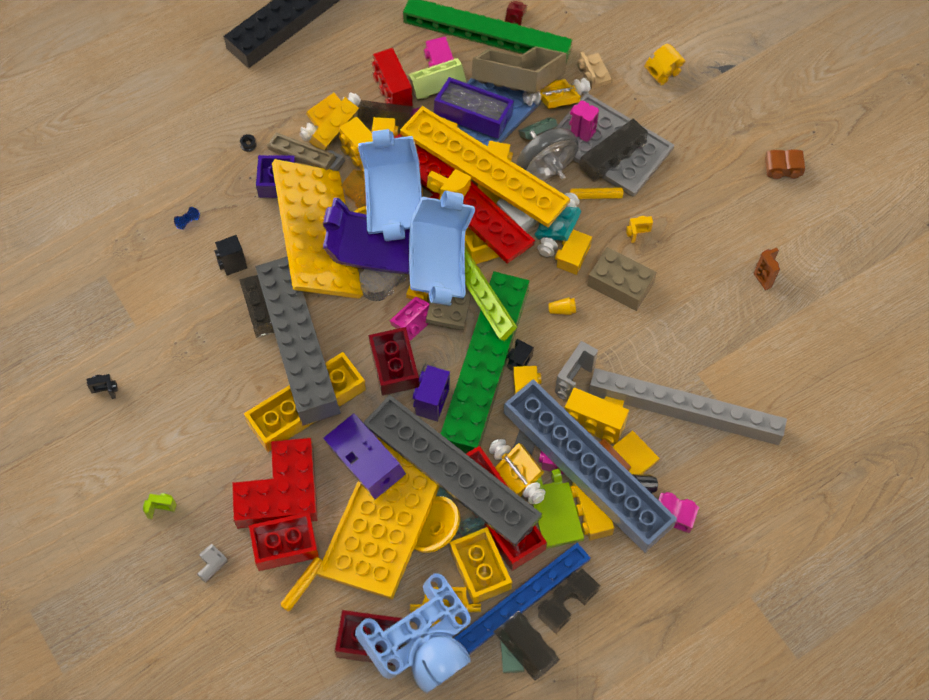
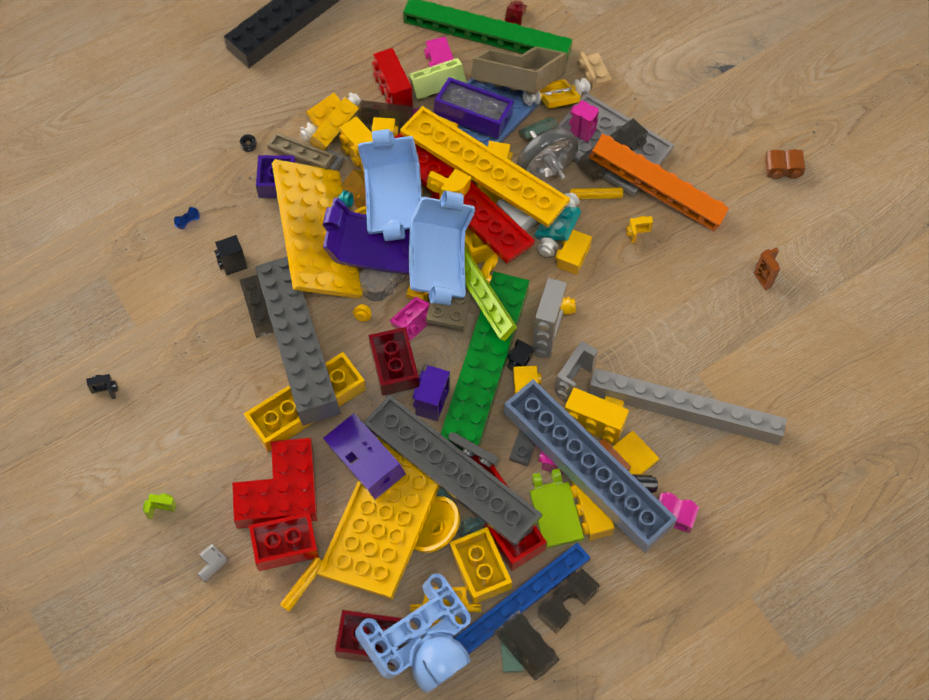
yellow plate [489,439,545,504] -> none
dark tan brick [587,247,657,311] -> none
yellow brick [644,43,686,86] -> none
none -> teal plate [339,190,354,208]
none -> yellow plate [353,304,372,322]
none -> dark grey hinge [449,432,501,468]
none -> yellow dish [481,254,498,283]
none -> light grey arch [533,278,567,358]
none -> orange brick [588,133,729,232]

